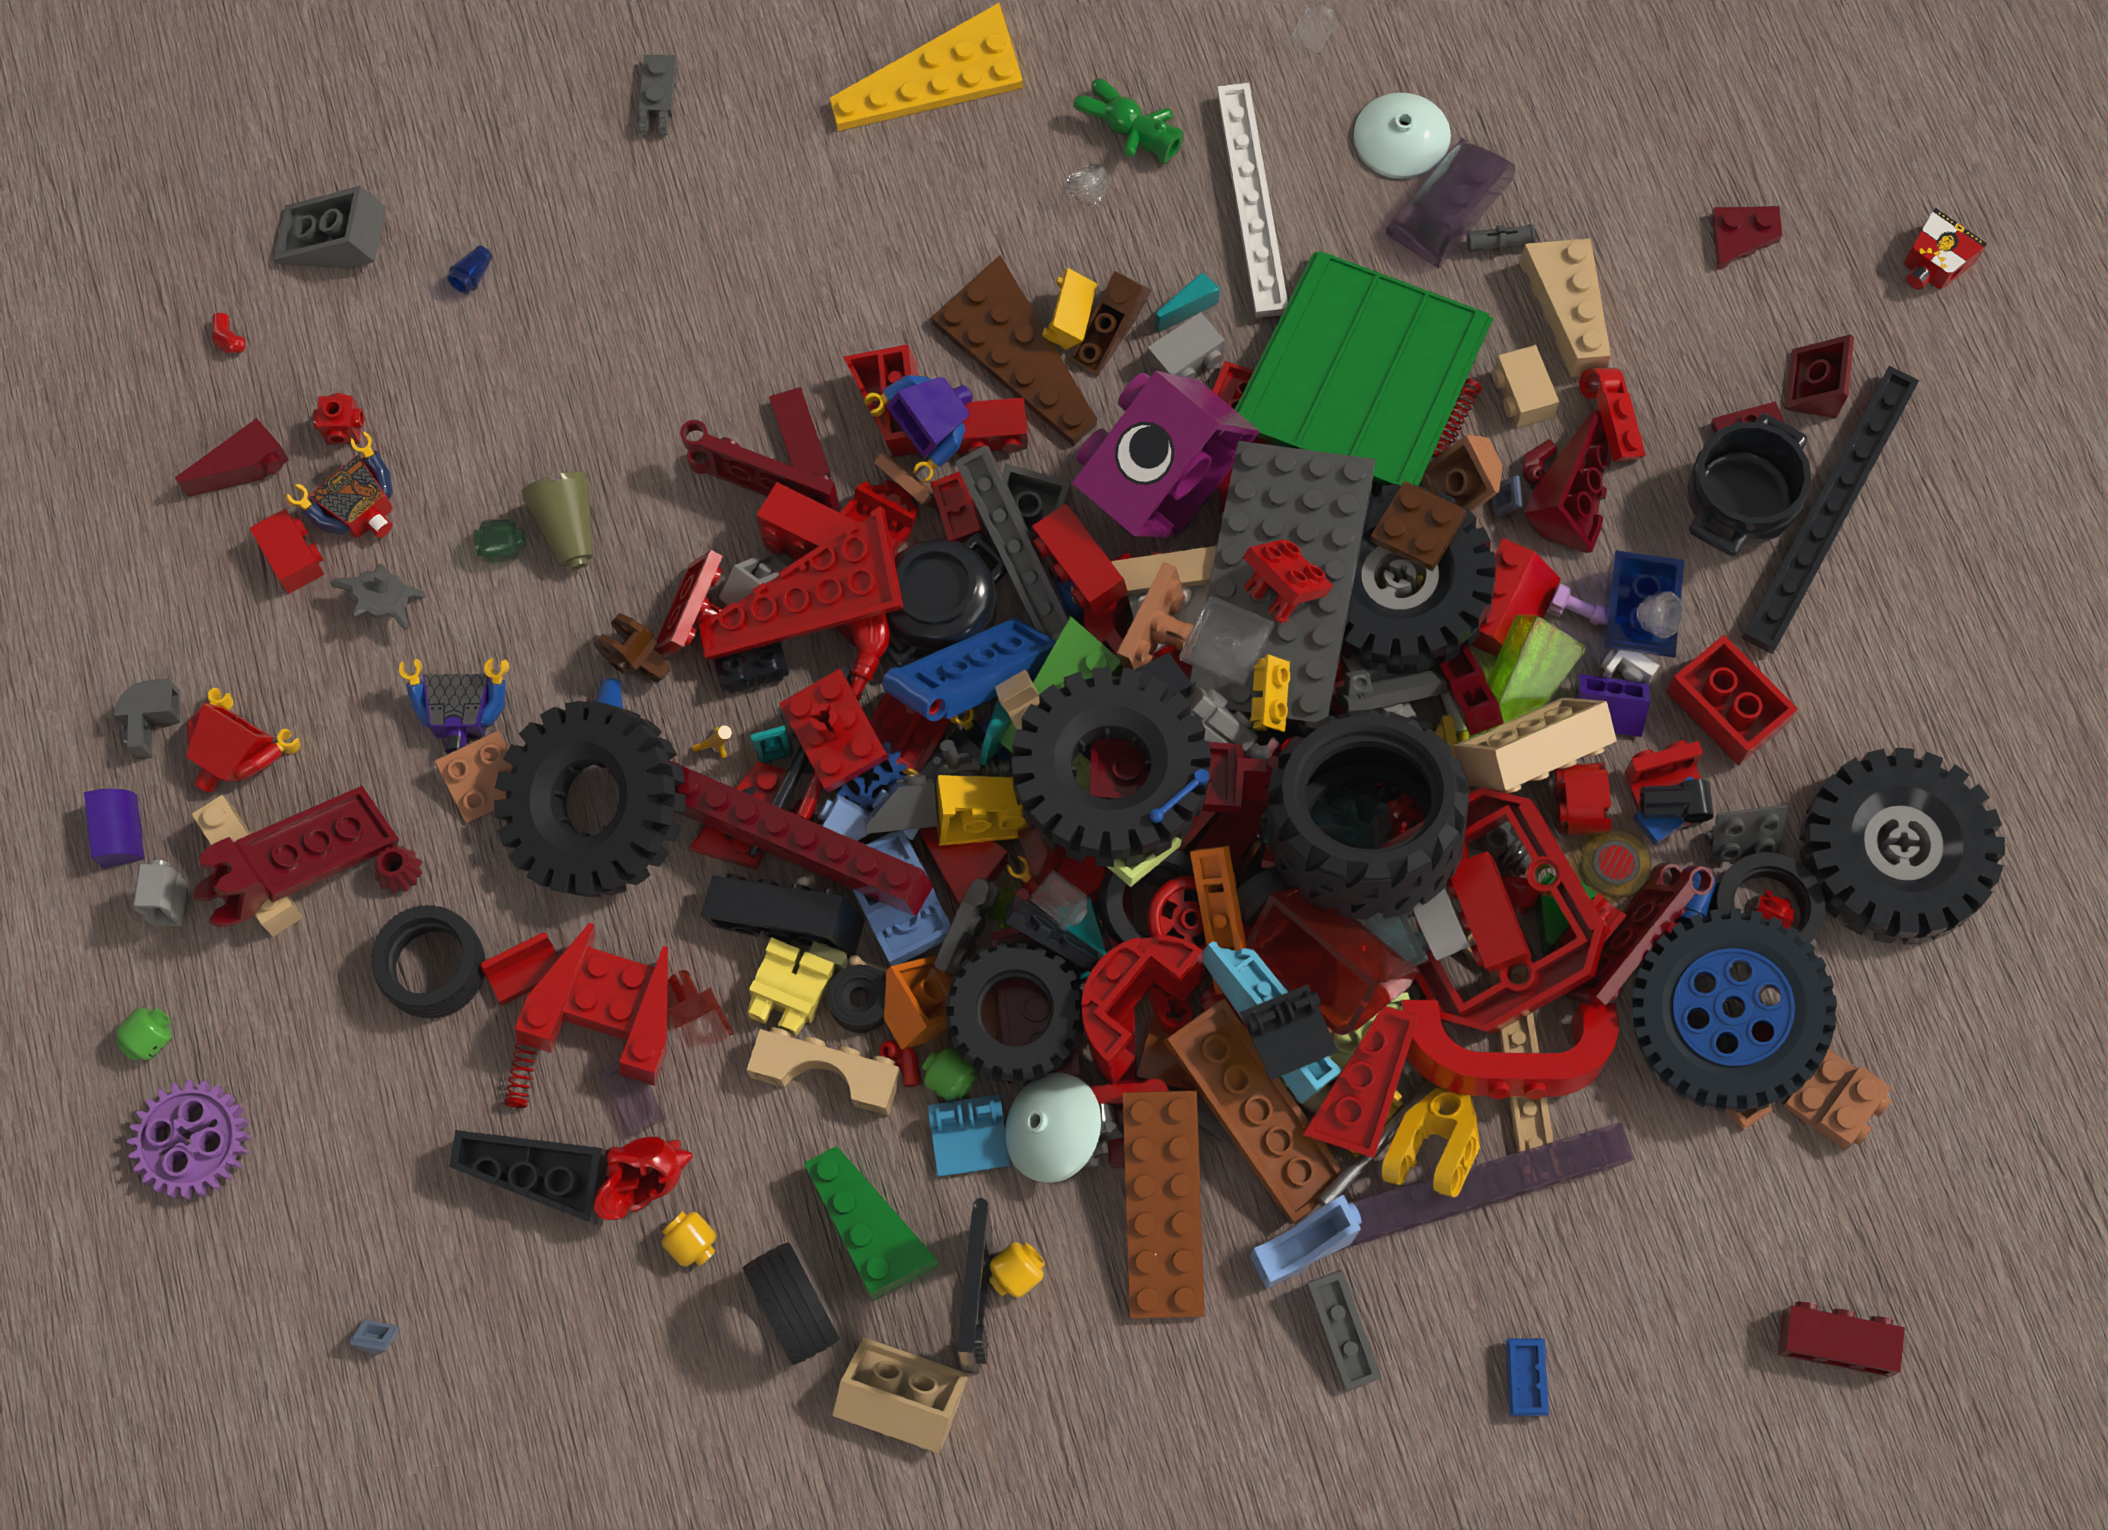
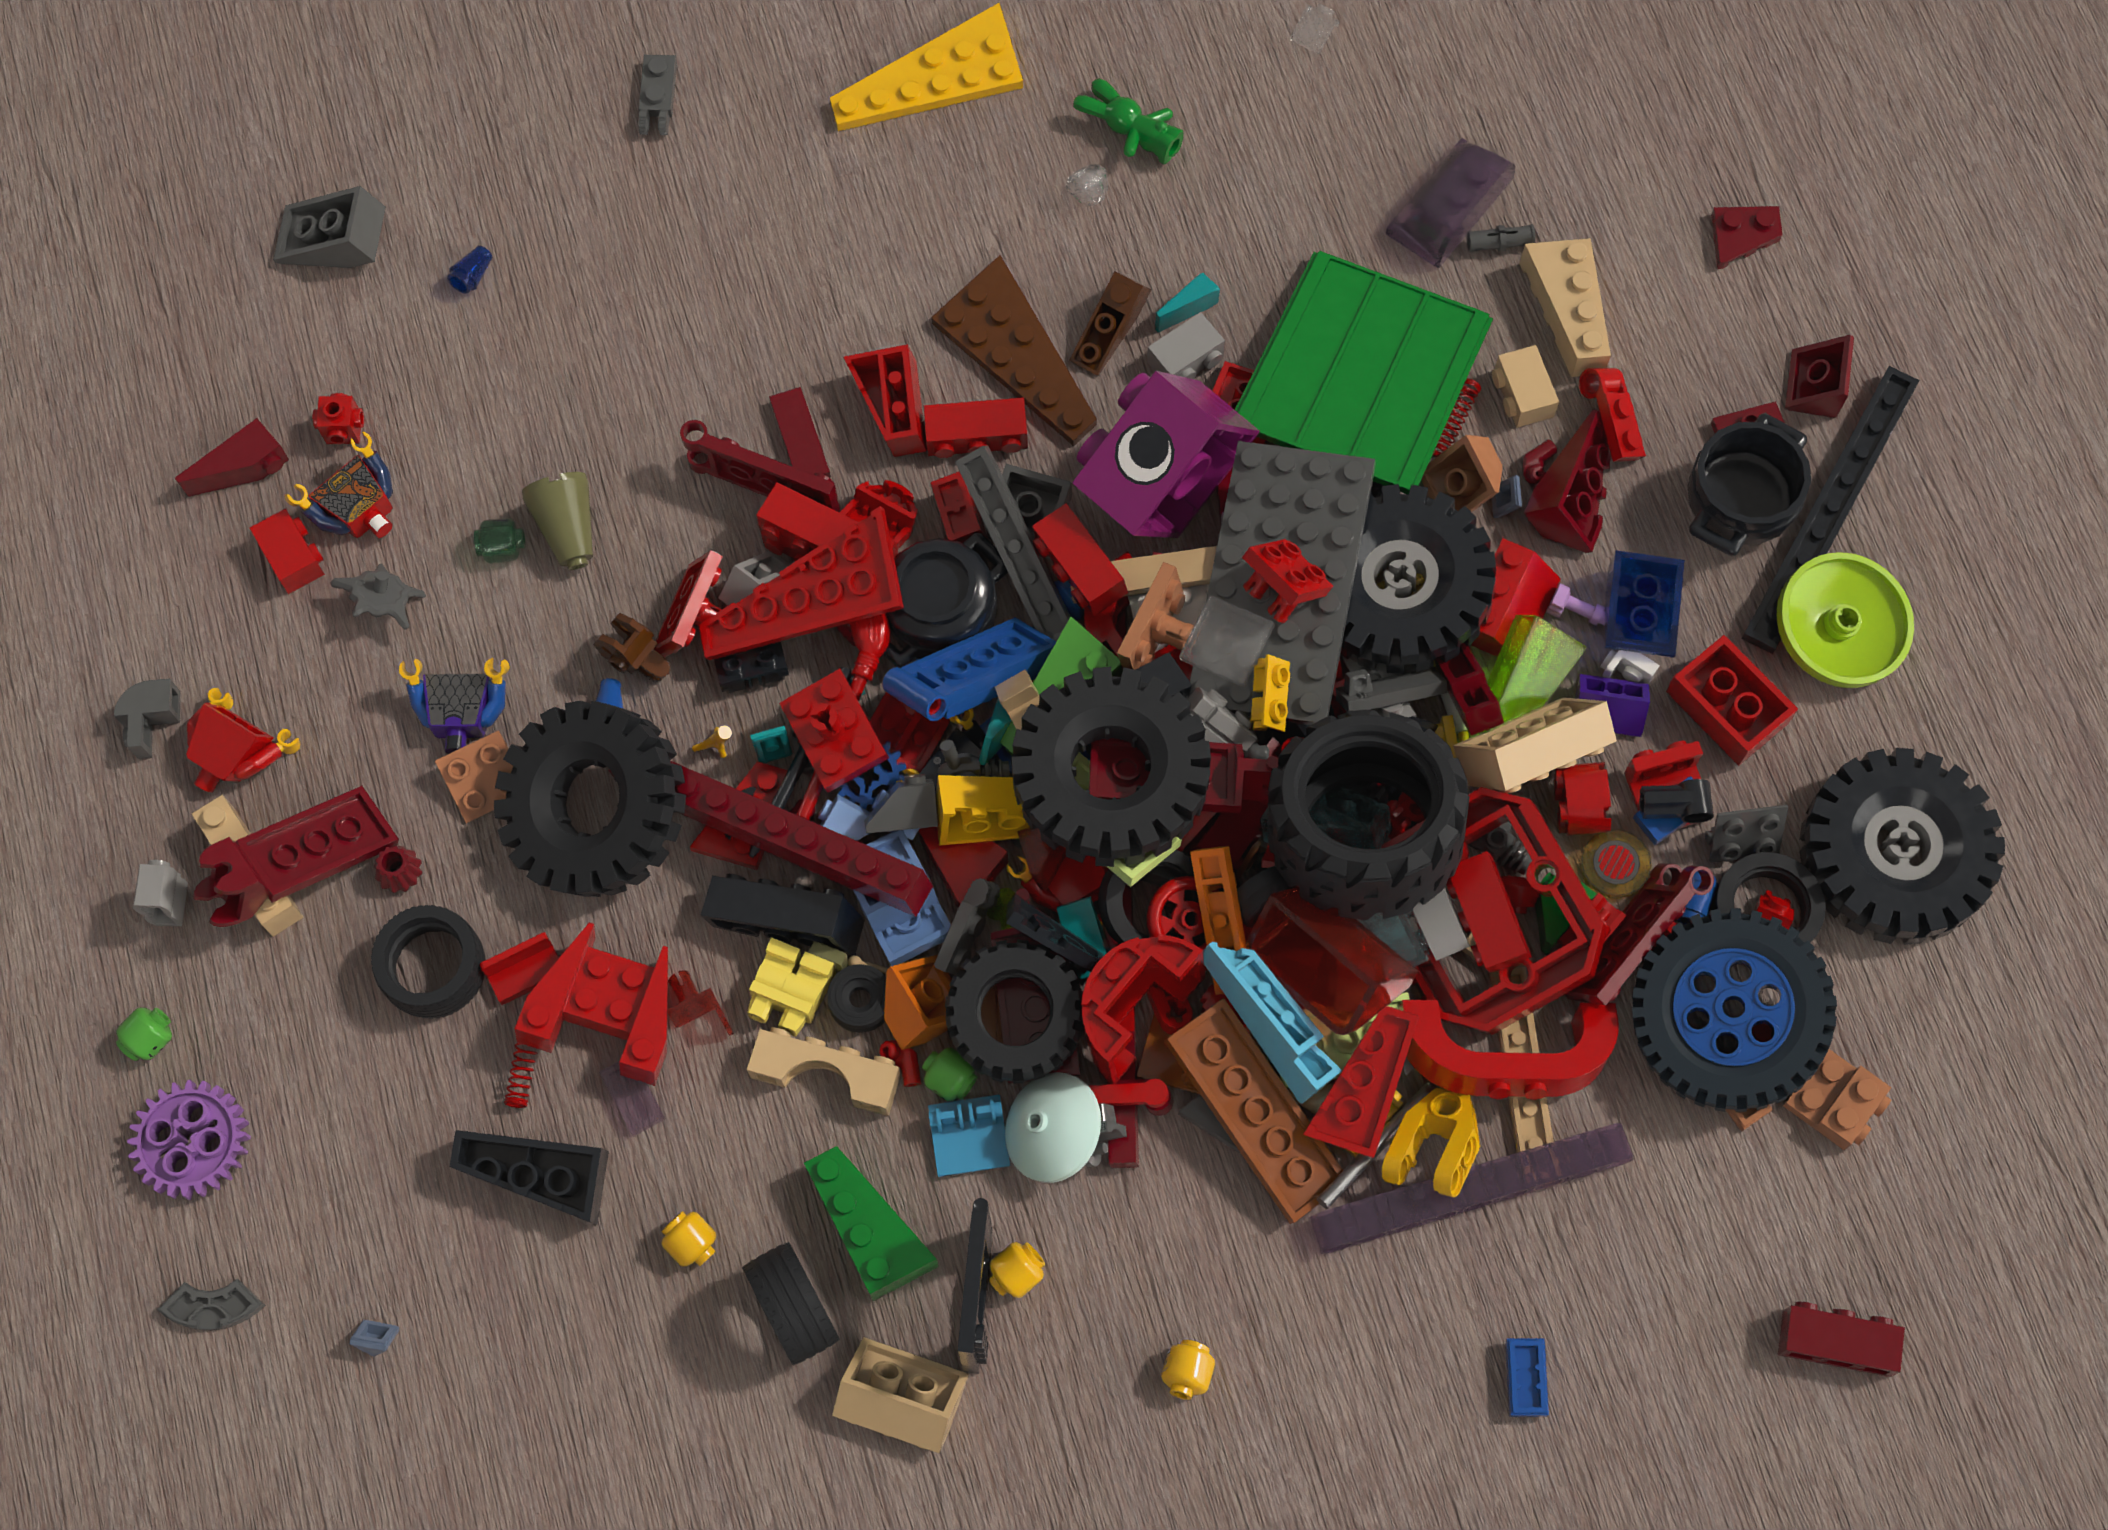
dark purple brick [84,789,145,868] -> none
red arm [212,313,246,354] -> none
red head [593,1137,693,1220] -> none
dark purple torso [864,375,972,483] -> none
nougat tile [874,453,937,508] -> none
clear bracket [1030,869,1088,932] -> none
yellow hinge [1043,268,1098,351] -> none
dark orange plate [1122,1091,1205,1319] -> none
blue hinge [1149,769,1209,823] -> none
white plate [1217,83,1288,318] -> none
black hinge [1240,984,1338,1081] -> none
light blue arch [1250,1195,1362,1289] -> none
dark grey hinge [1305,1270,1381,1391] -> none
light aqua dish [1354,93,1451,179] -> none
reddish brown plate [1371,481,1466,572] -> none
clear cone [1637,591,1683,639] -> none
torso [1904,208,1987,290] -> none
none -> dark grey tile [157,1279,266,1330]
none -> yellow head [1161,1340,1215,1400]
none -> lime dish [1777,552,1914,688]

